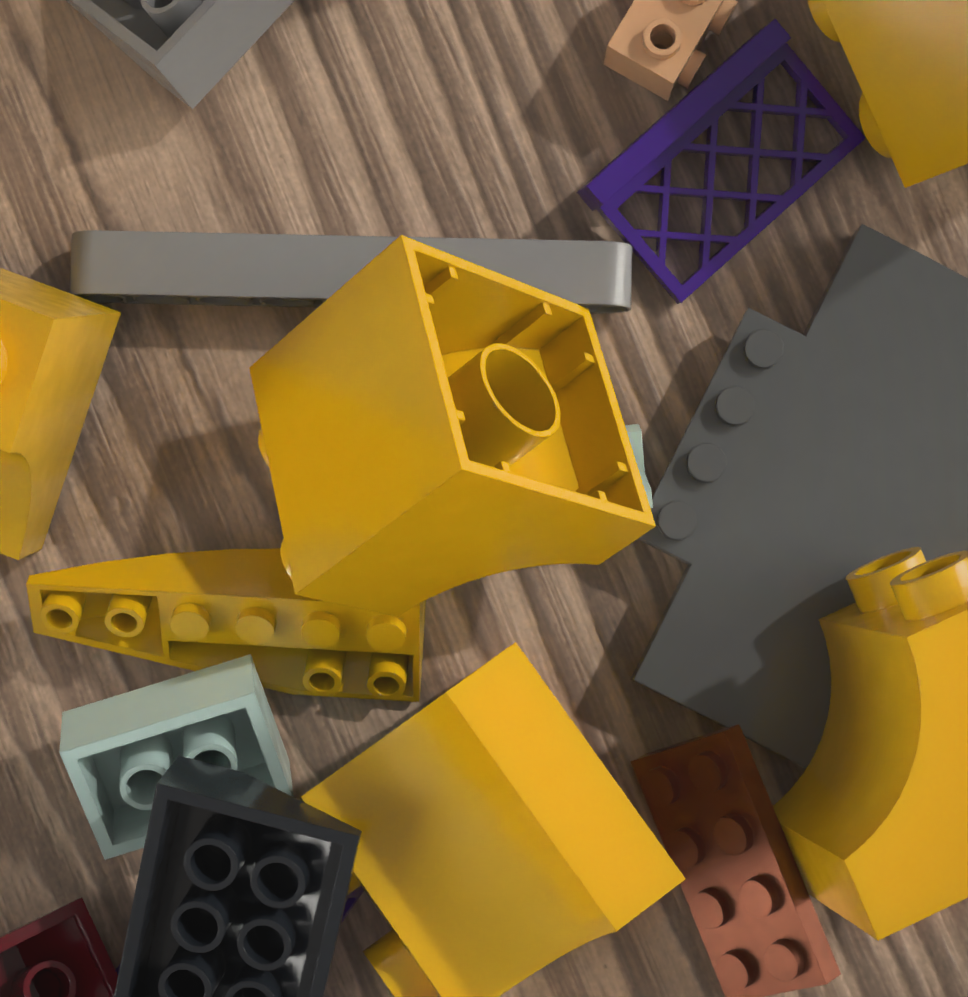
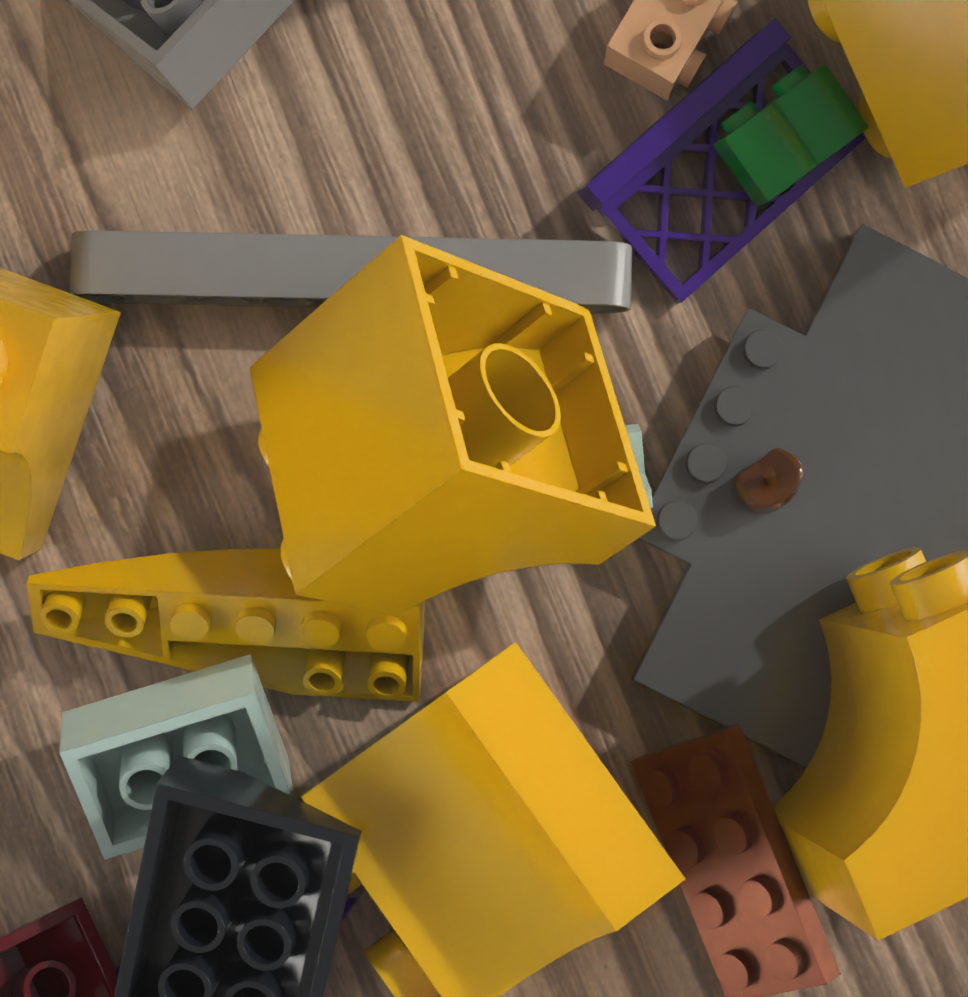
none -> green brick [713,64,869,207]
none -> reddish brown piece [735,448,804,514]

